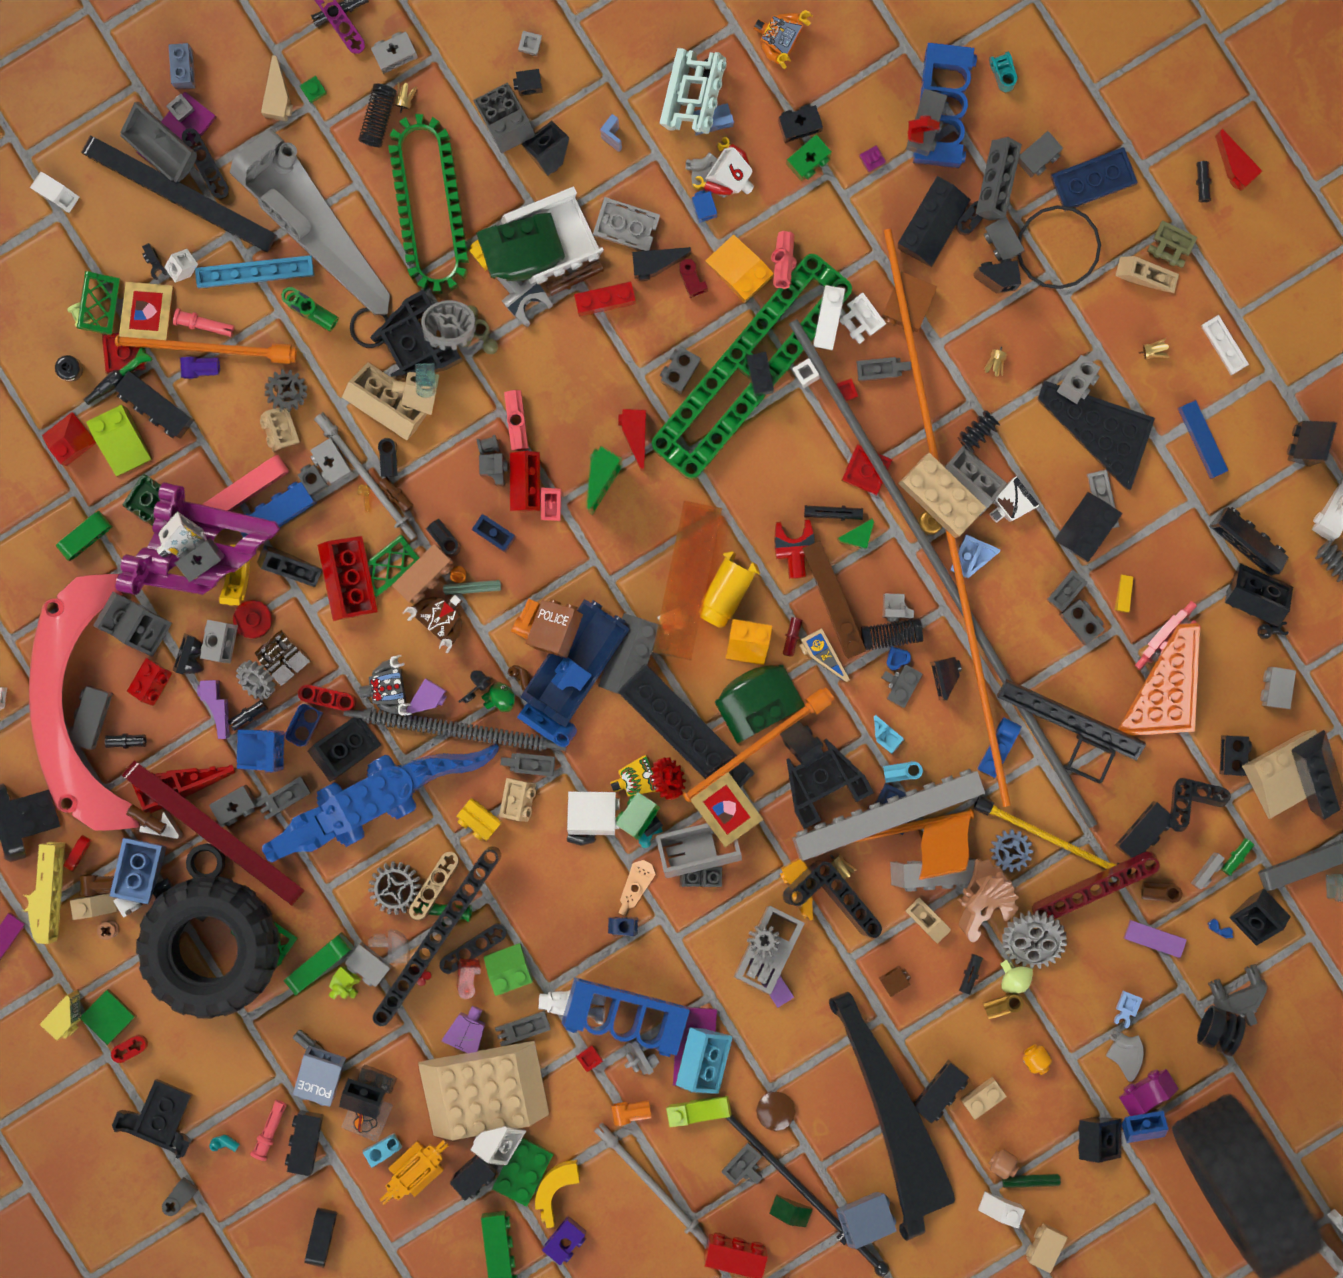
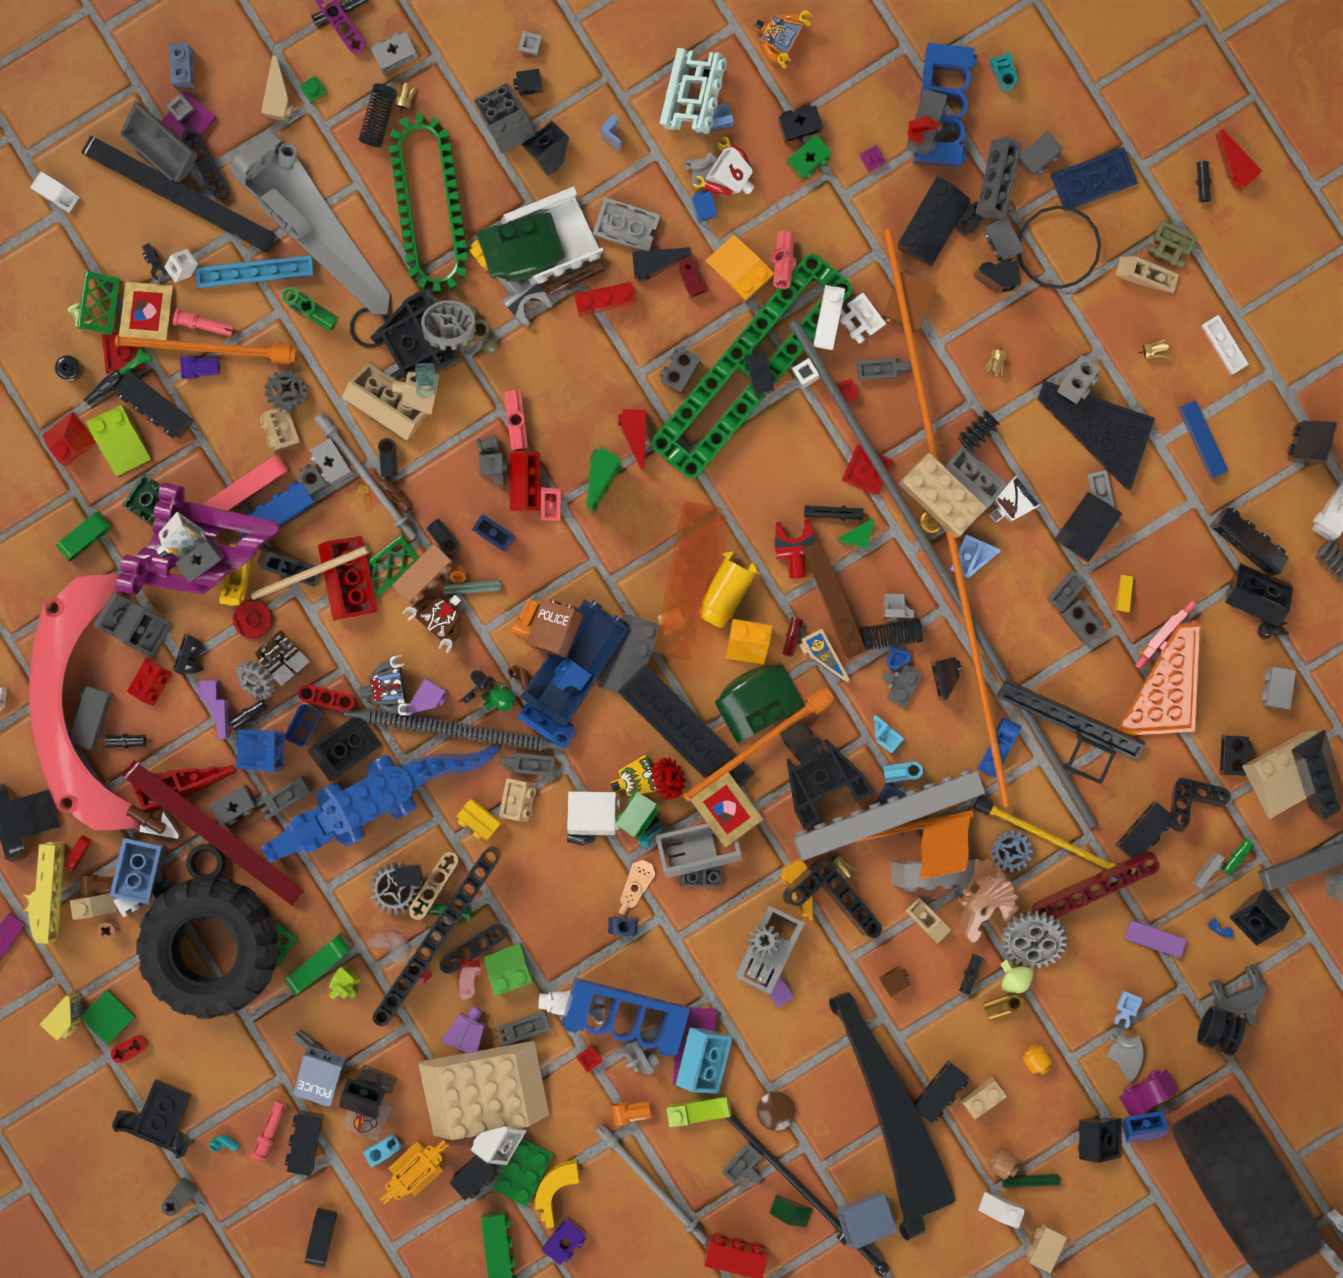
light grey brick [200,620,238,664] -> none
light grey brick [345,942,392,987] -> none
reddish brown piece [1141,882,1183,903] -> none
none -> tan piece [251,546,370,600]
none -> black brick [393,863,423,887]

